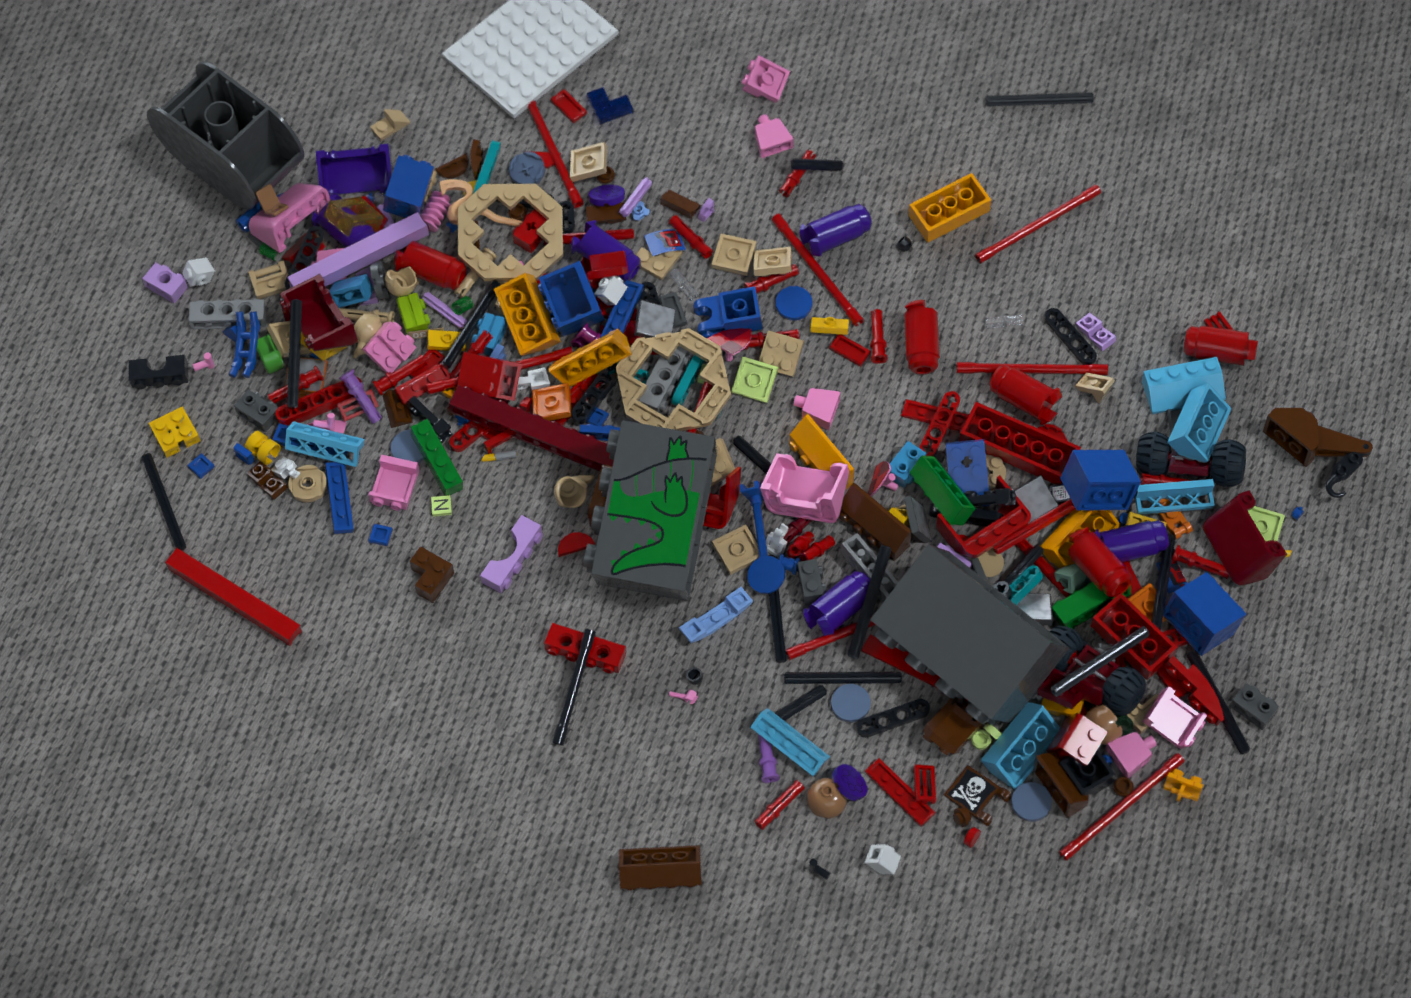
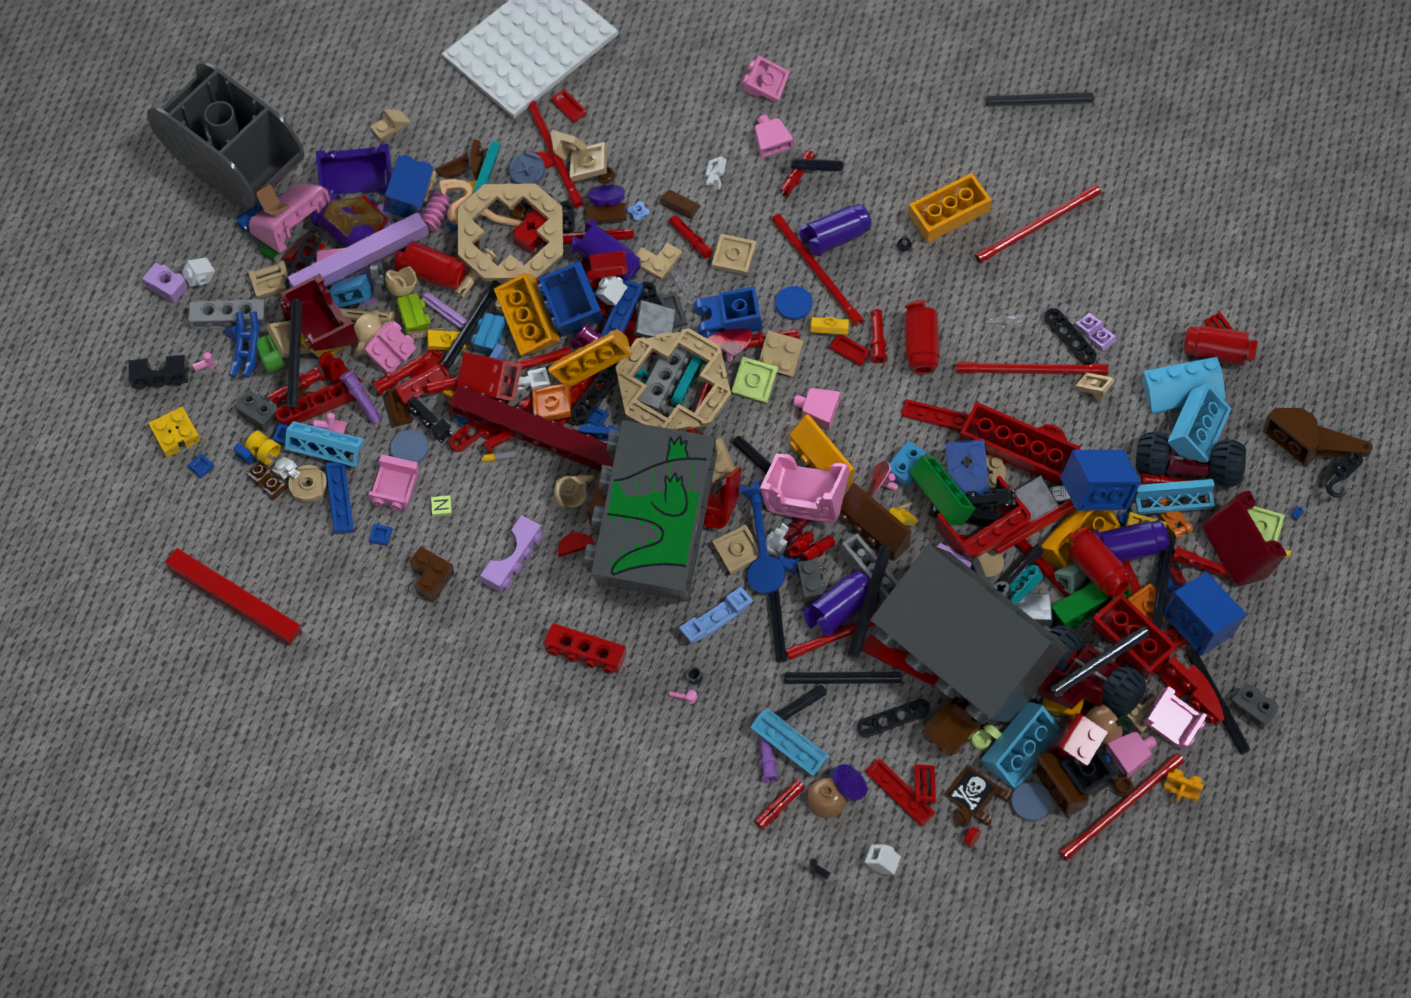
black axle [142,453,186,551] -> none
red tile [336,389,379,422] -> none
green brick [411,419,463,496] -> none
red pin [449,330,493,378] -> none
green piece [451,296,473,315] -> none
black piece [552,629,596,746] -> none
clear blue plate [587,87,634,125] -> none
lavender axle [619,177,652,217] -> none
reddish brown slope [619,845,702,890] -> none
sticker [644,229,686,256] -> none
lavender tile [698,198,714,222] -> none
red pin [744,264,799,294] -> none
tan plate [754,247,792,276] -> none
sand blue tile [831,684,871,723] -> none
tile [904,496,932,543] -> none
red beam [920,391,960,457] -> none
red piece [989,365,1062,425] -> none
none -> red piece [319,351,349,384]
none -> tan slope [551,130,587,160]
none -> white plate [706,156,727,191]

